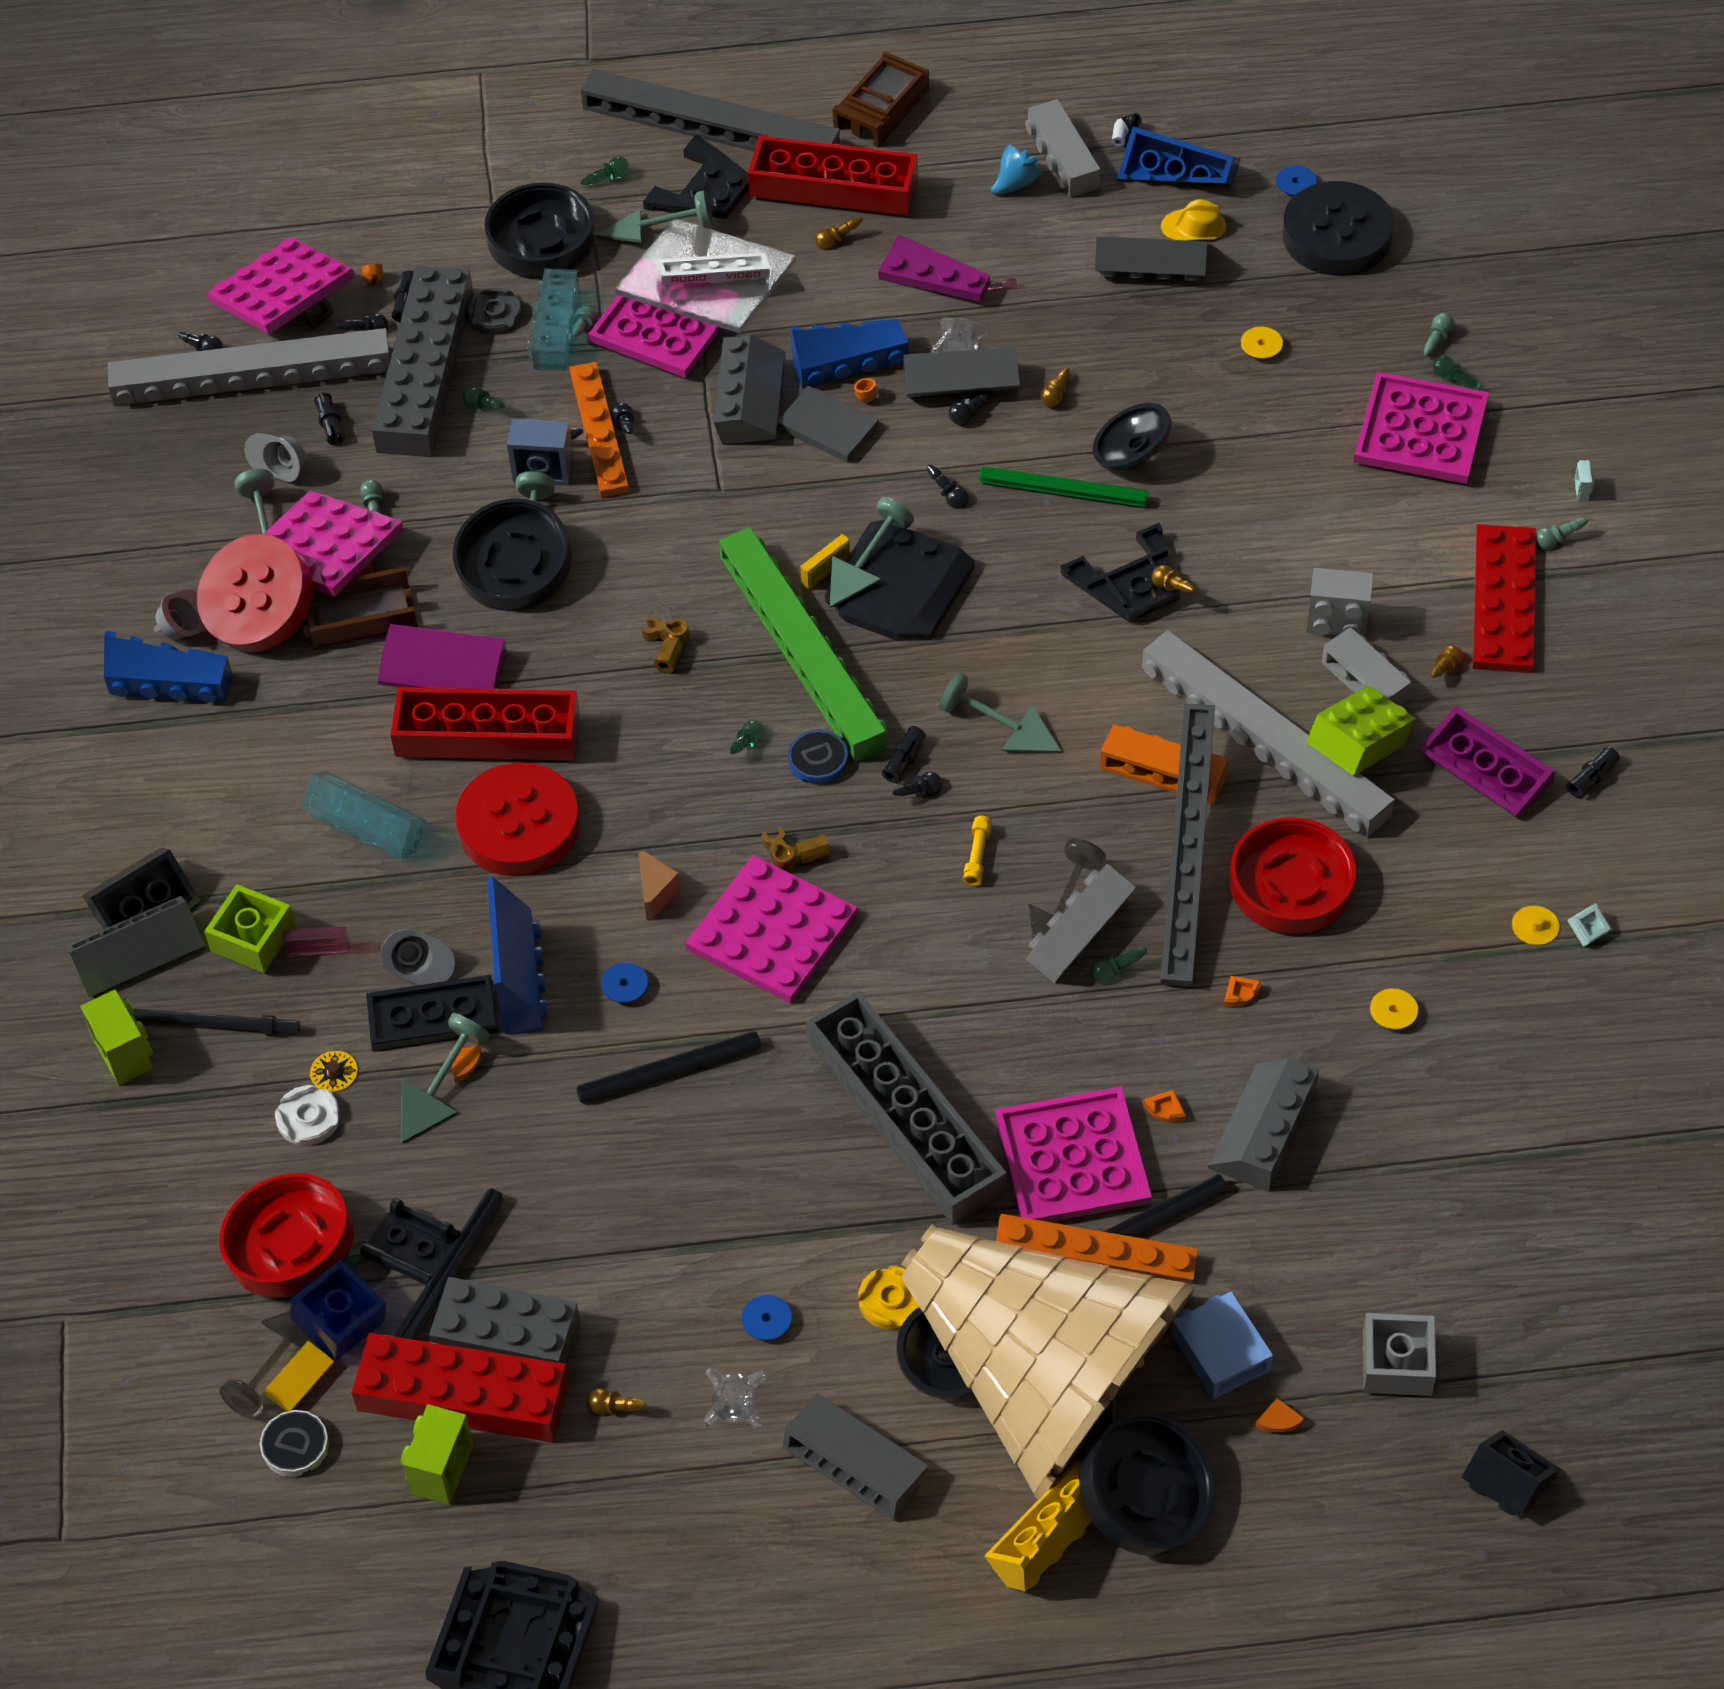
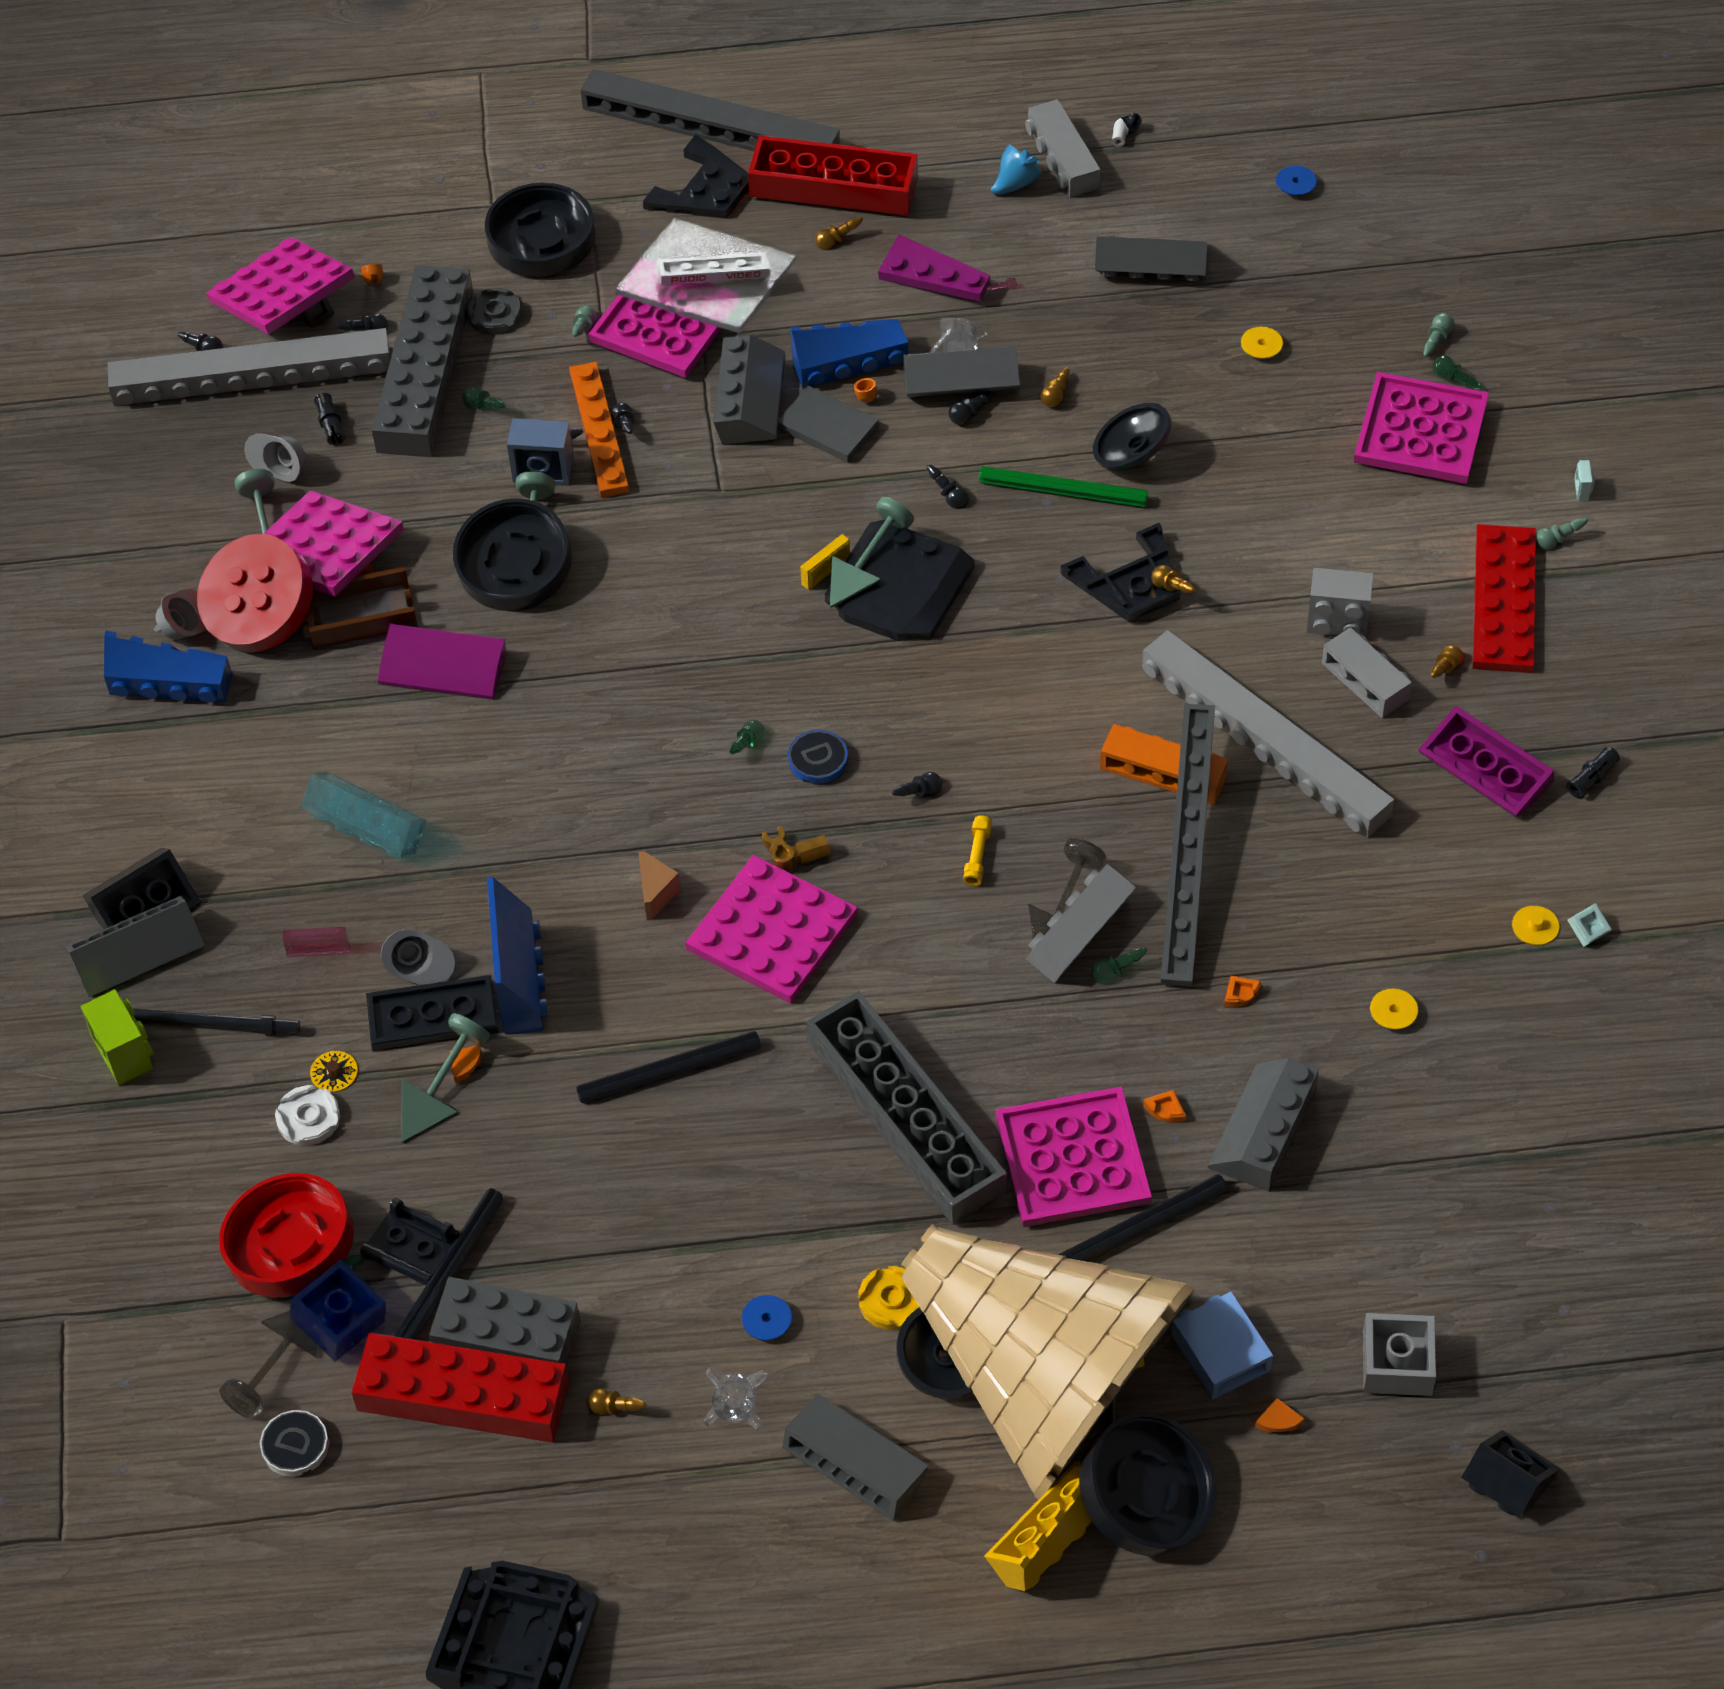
lime brick [204,884,296,973] -> none
yellow tile [264,1341,334,1412] -> none
sand green bar [360,479,383,514] -> none
red brick [390,687,580,760] -> none
black pin [391,270,414,323] -> none
lime brick [401,1404,474,1505] -> none
red piece [455,762,580,876] -> none
clear light blue brick [527,269,580,371] -> none
clear green bar [581,156,629,185] -> none
sand green piece [596,190,713,243] -> none
blue piece [601,962,648,1003] -> none
pearl gold bar [641,616,691,673] -> none
bright green brick [719,527,889,763] -> none
reddish brown door [833,51,929,147] -> none
black pin [882,726,926,783] -> none
sand green piece [939,672,1061,753] -> none
orange plate [996,1214,1197,1284] -> none
blue wedge [1117,127,1241,185] -> none
yellow piece [1161,199,1227,241] -> none
red piece [1229,817,1356,934] -> none
black piece [1282,181,1394,276] -> none
lime brick [1306,685,1416,776] -> none

